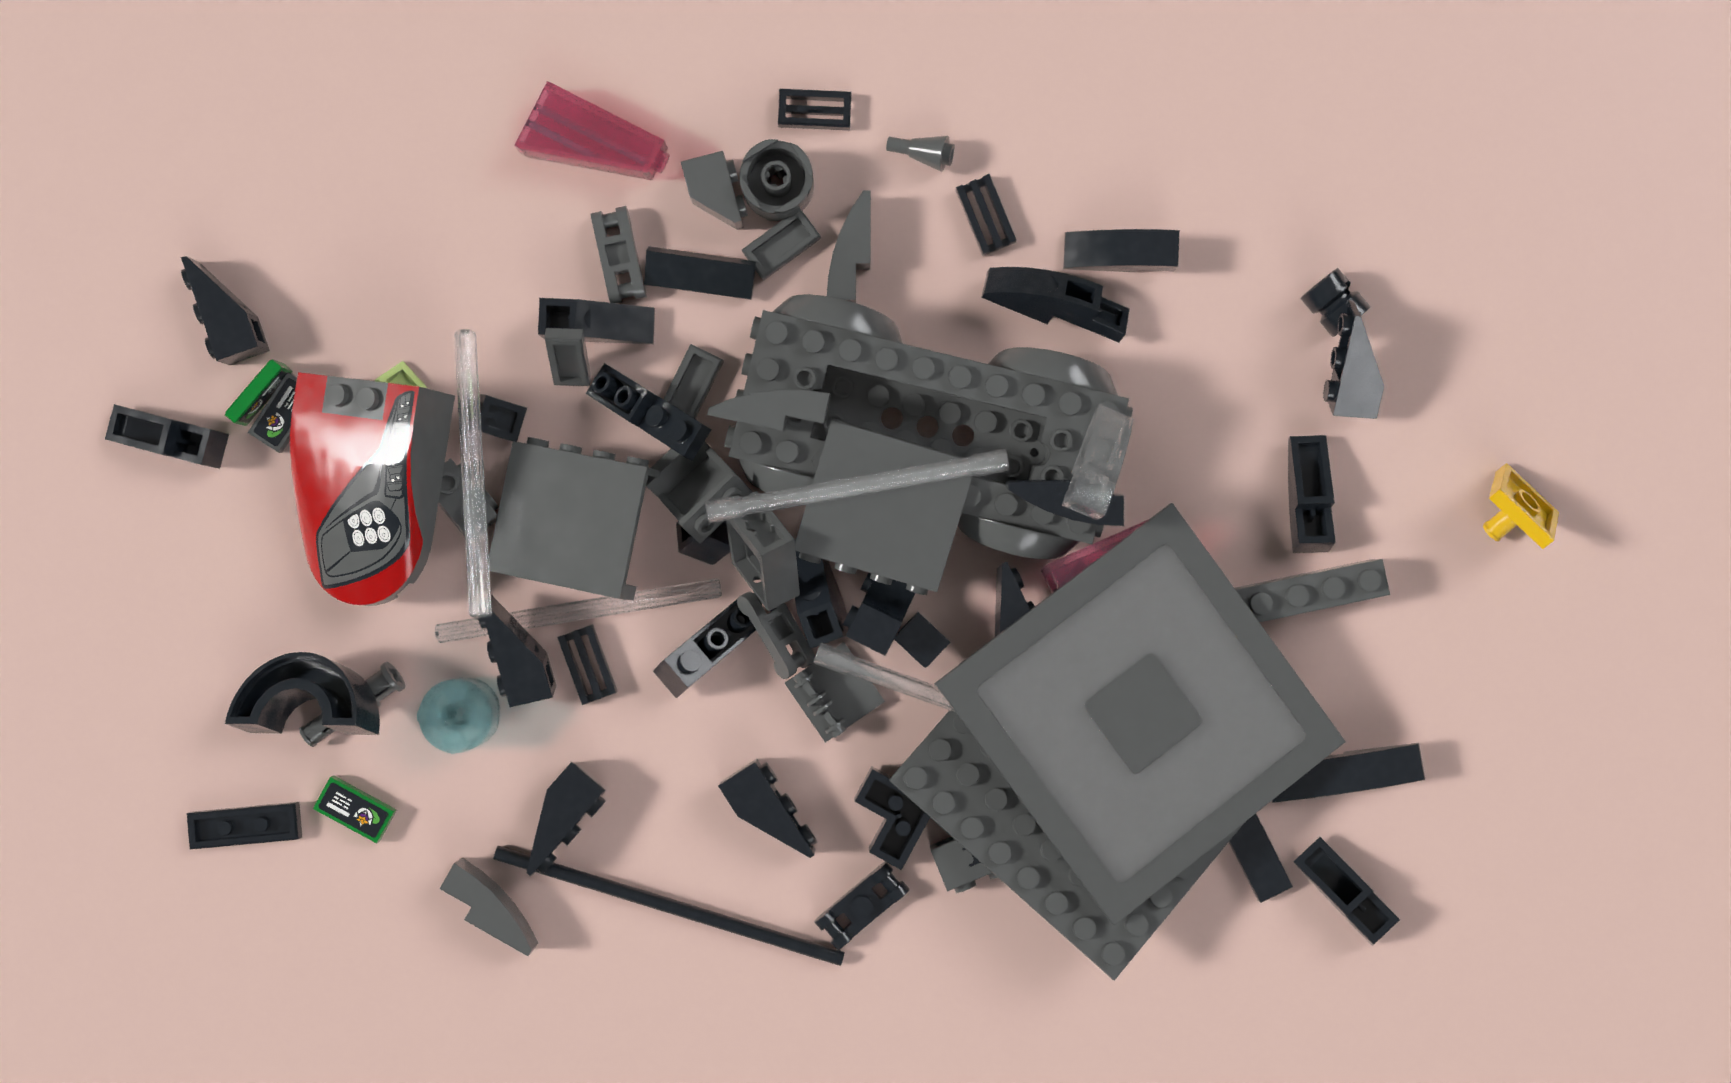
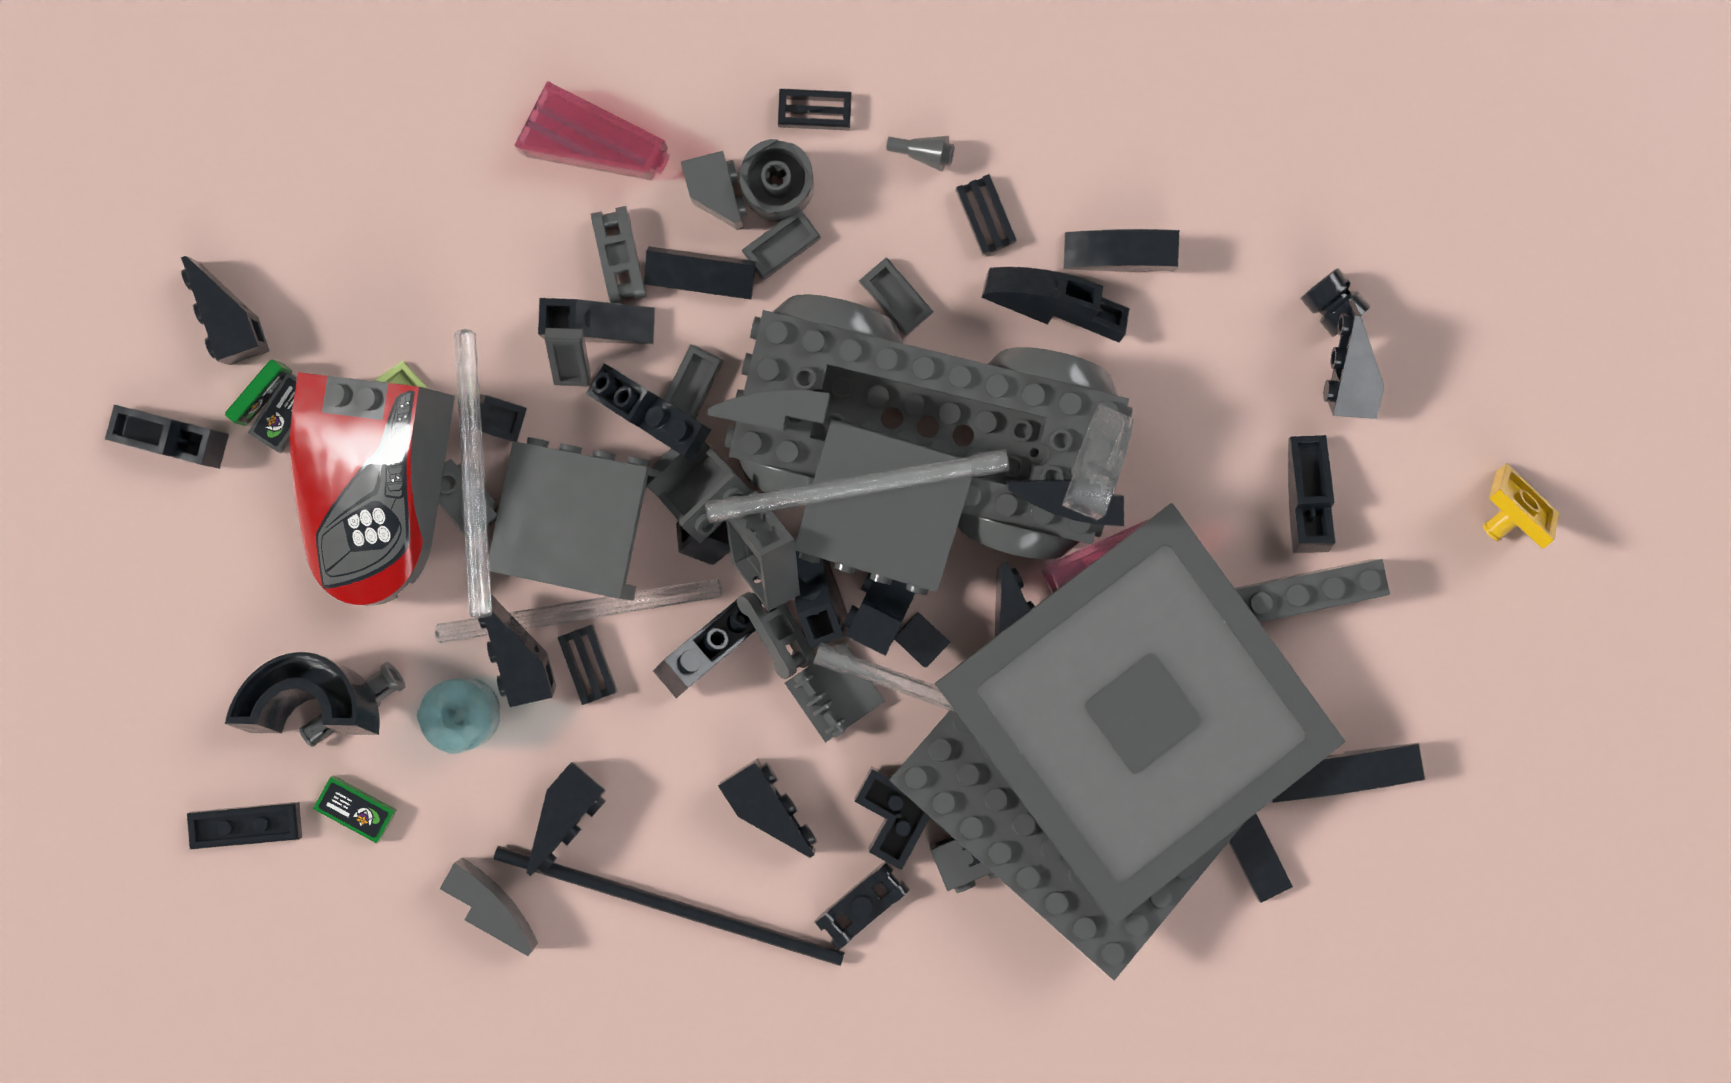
dark grey slope [827,190,871,303] -> none
black slope [1293,837,1400,946] -> none
none -> dark grey tile [859,257,934,336]

